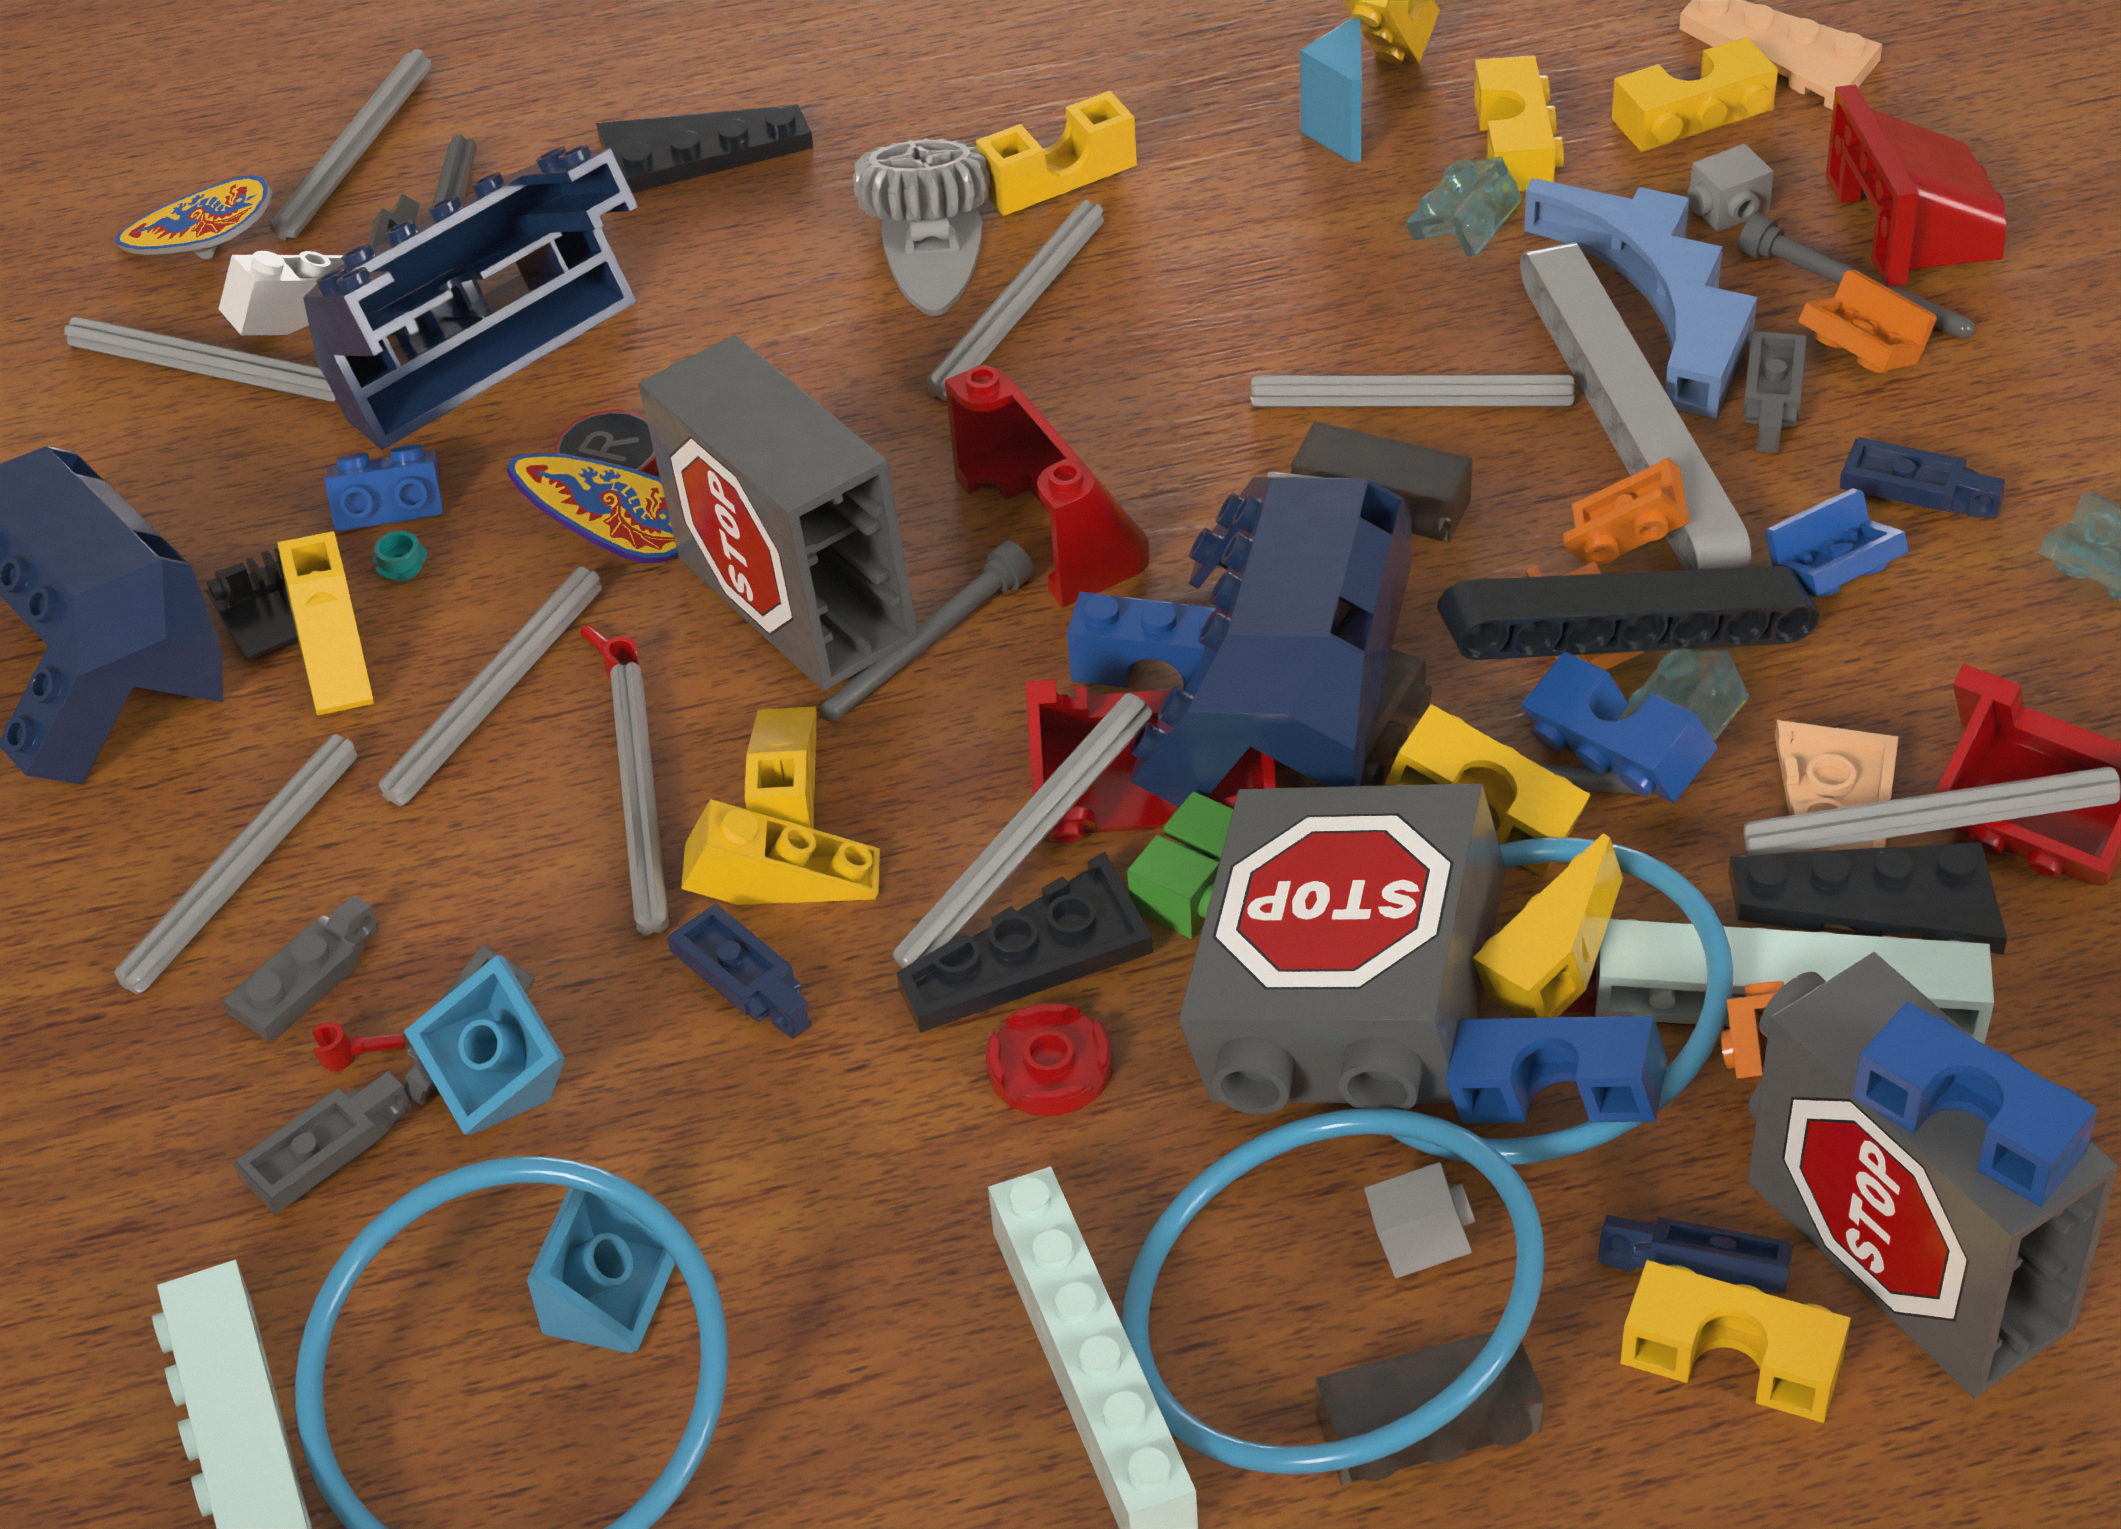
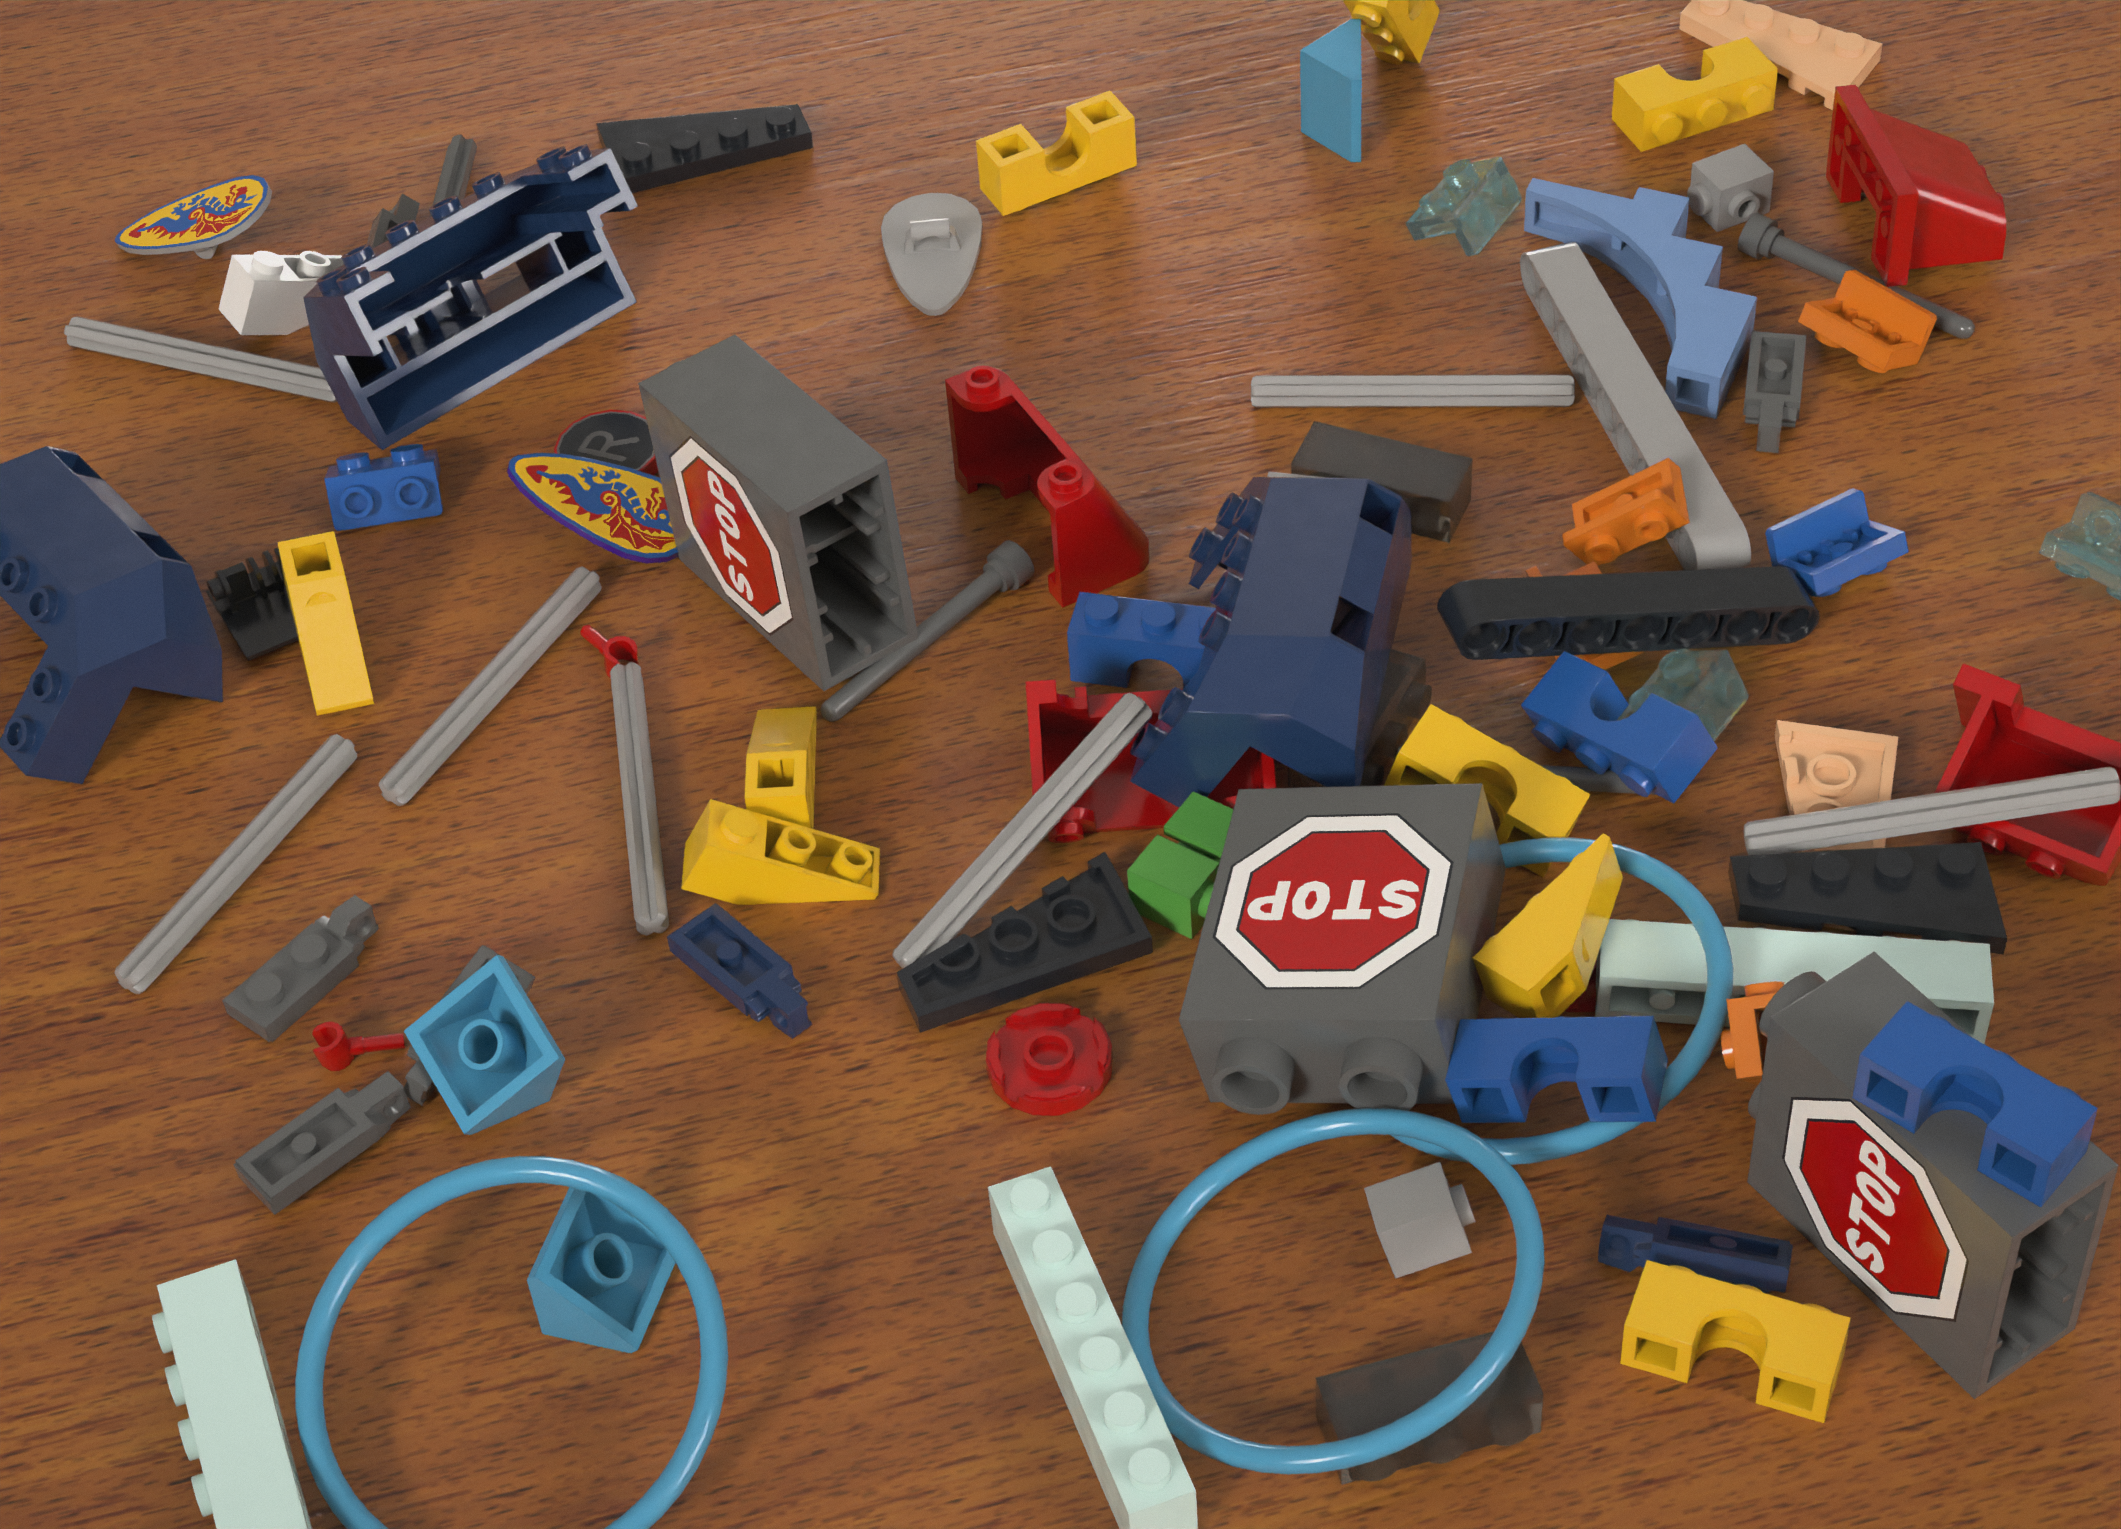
light grey axle [270,49,432,241] -> none
teal plate [372,531,428,582] -> none
light grey gear [853,138,991,223] -> none
light grey axle [927,200,1104,401] -> none
yellow arch [1474,56,1564,193] -> none
dark blue hinge [1839,437,2005,519] -> none

